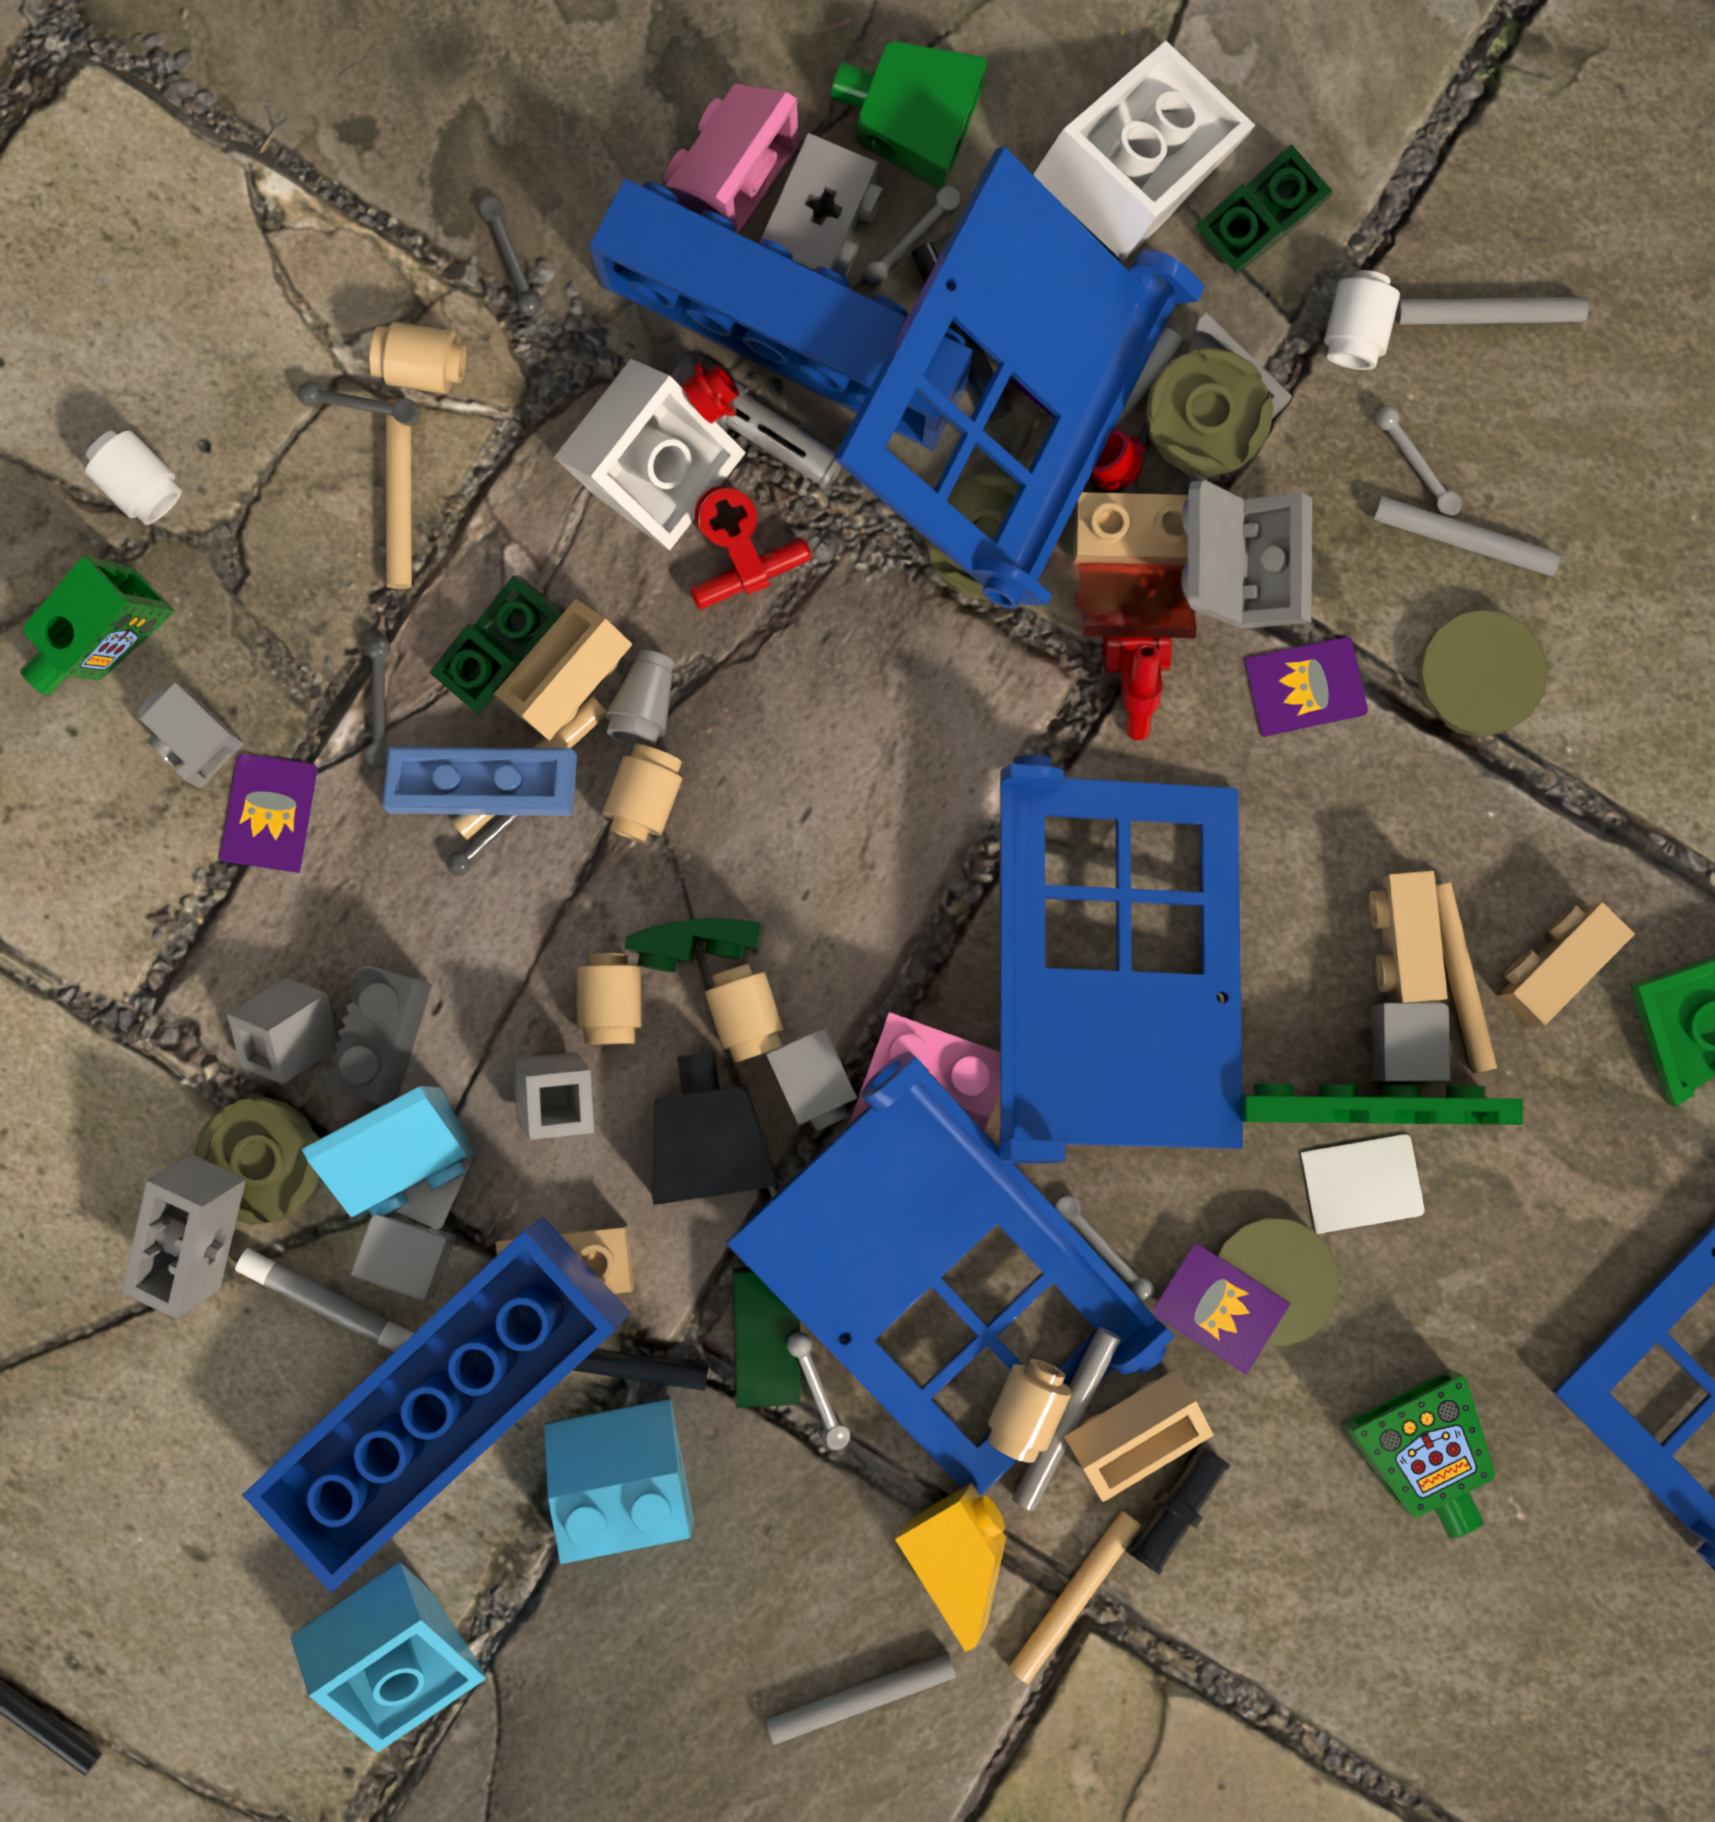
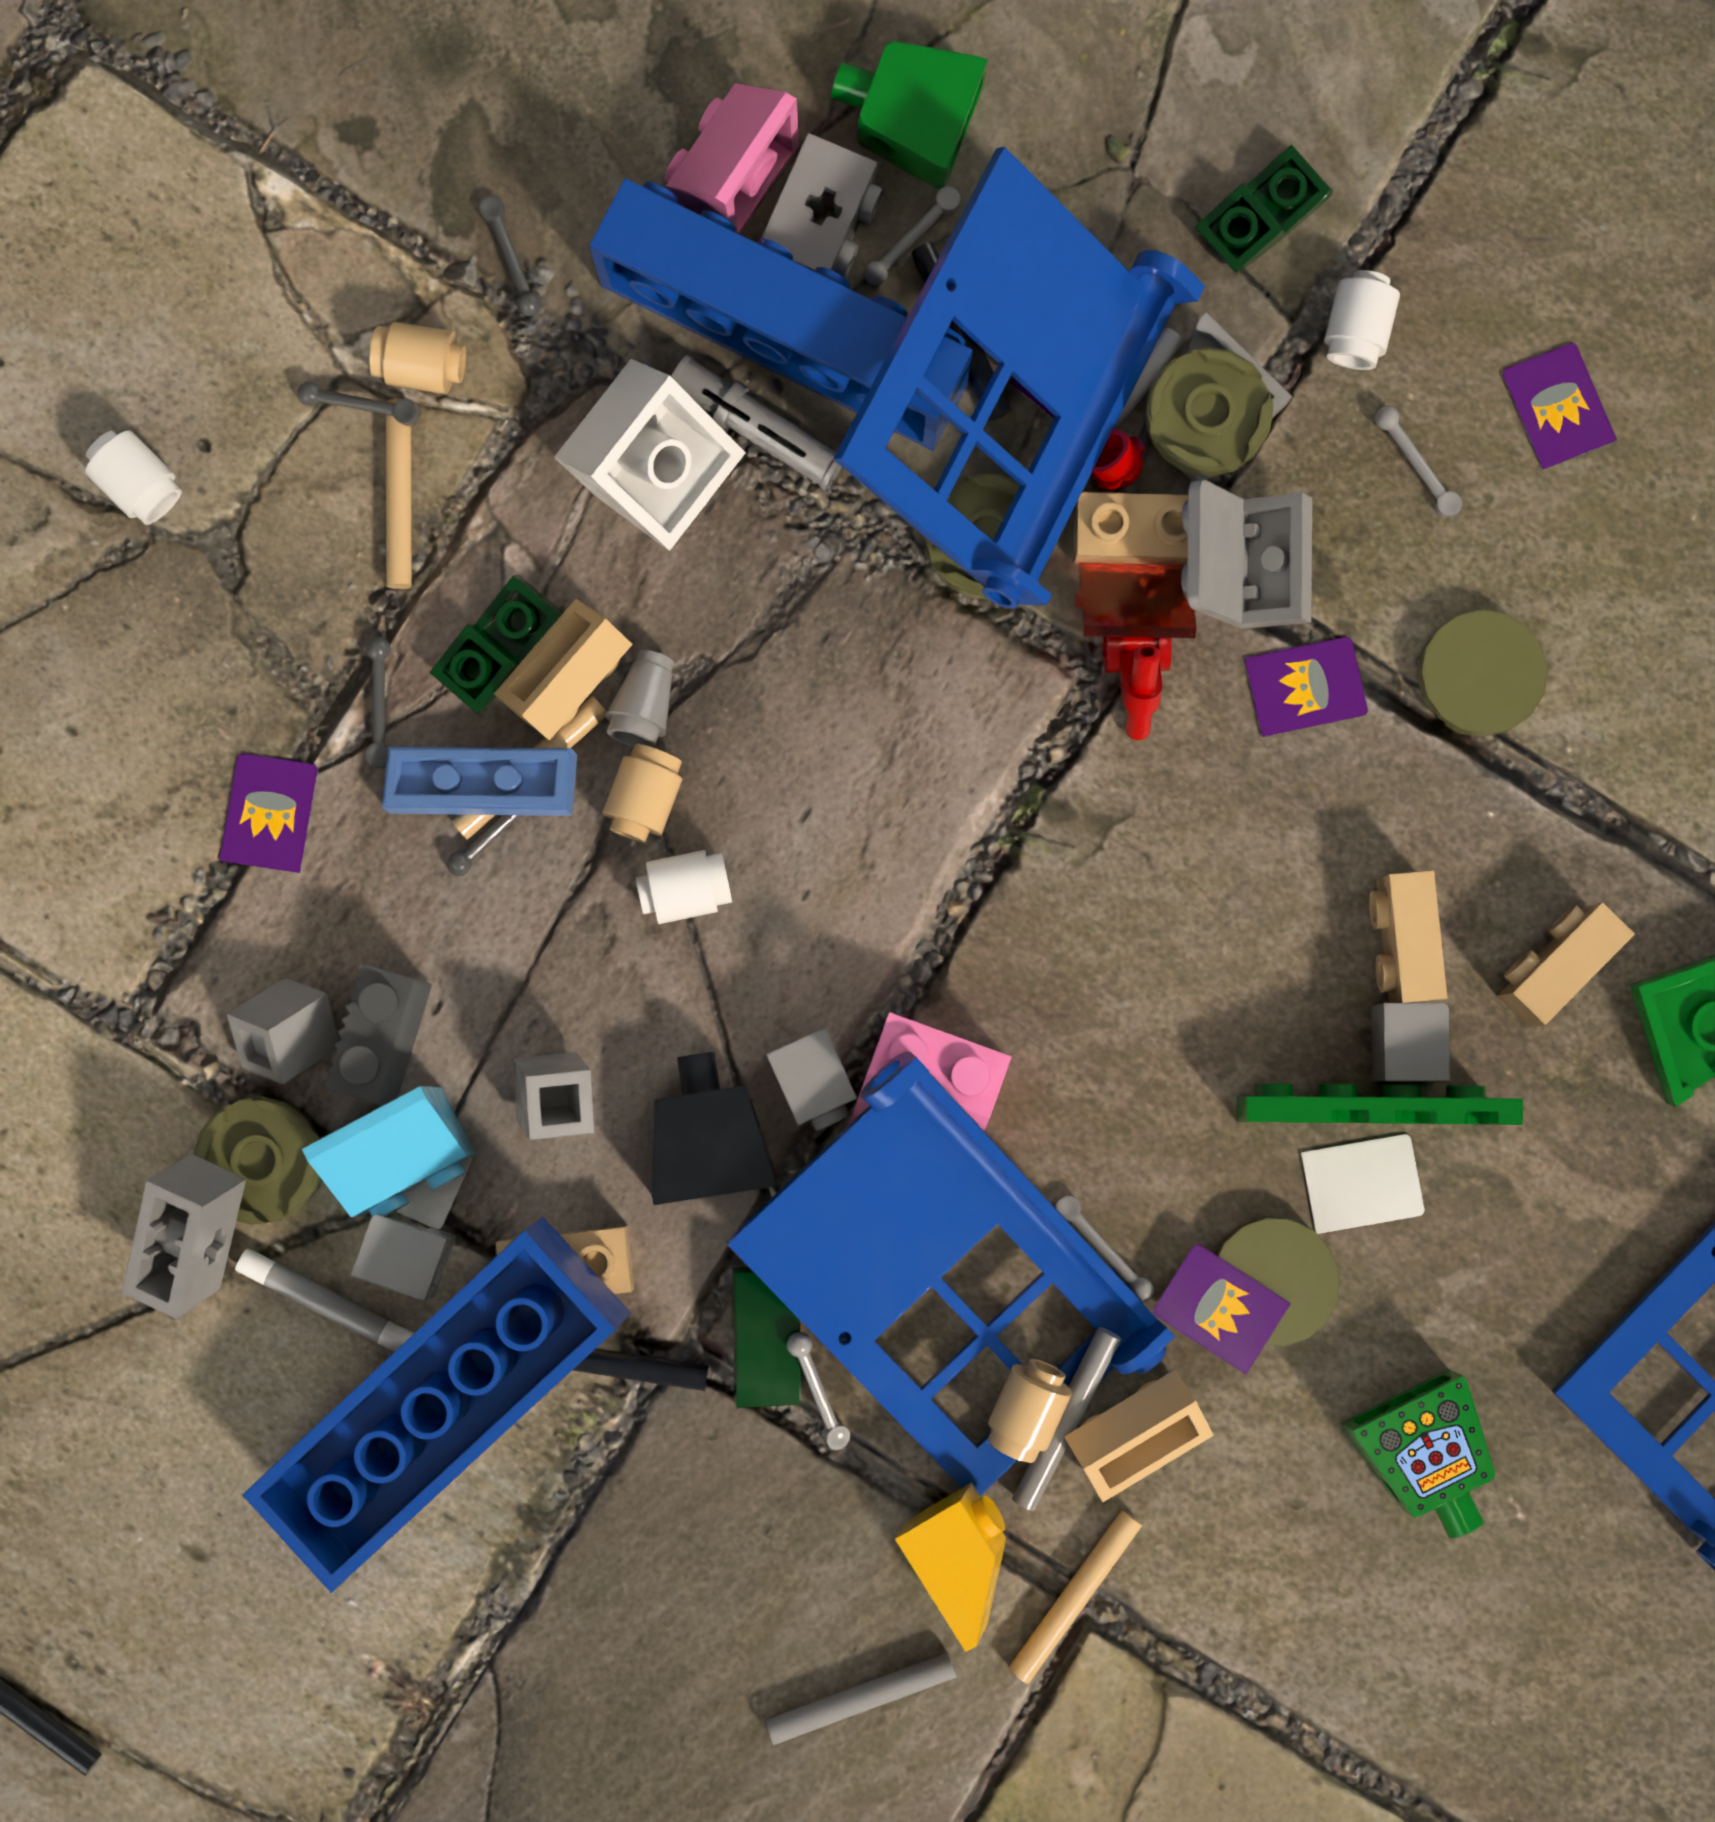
green torso [20,555,175,696] -> none
light grey brick [138,682,245,789] -> none
medium azure slope [290,1562,486,1753] -> none
medium azure slope [544,1398,695,1564] -> none
tan brick [576,953,641,1045] -> none
dark green slope [624,918,763,973] -> none
red plate [682,363,740,424] -> none
red piece [690,485,812,610] -> none
tan brick [704,964,784,1063] -> none
blue door [1000,755,1243,1164] -> none
white slope [1033,41,1255,261] -> none
black pin [1125,1444,1231,1575] -> none
light grey bar [1372,496,1561,577] -> none
light grey bar [1396,297,1588,325] -> none
tan bar [1436,882,1497,1074] -> none
none -> white brick [636,850,732,924]
none -> dark purple sticker [1502,343,1617,470]

